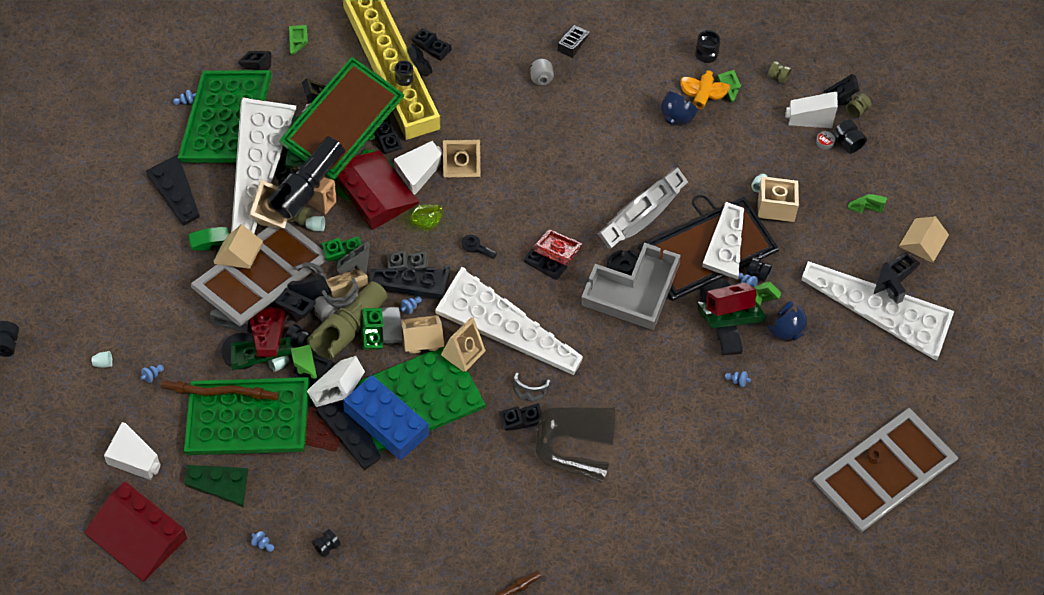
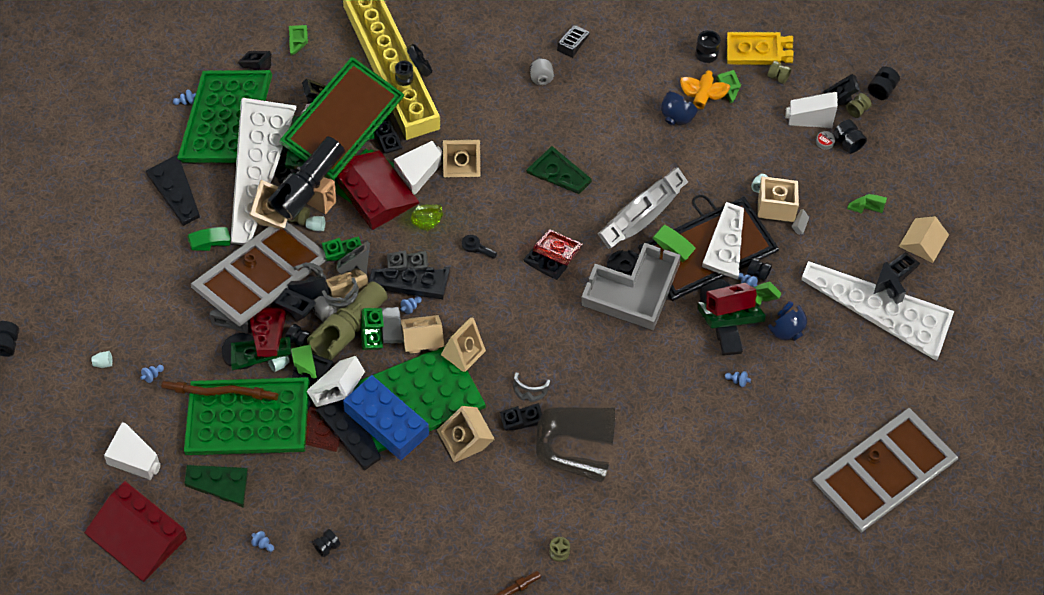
tan slope [214,224,263,268] -> none
black slope [412,28,452,60] -> none
white wing [435,267,583,375] -> none
none -> tan slope [437,406,494,462]
none -> dark green wing [526,146,592,194]
none -> olive wheel [549,537,570,562]
none -> bright green slope [653,225,696,262]
none -> yellow tile [727,32,794,65]
none -> light grey piece [792,209,809,234]
none -> black wheel [868,66,900,100]

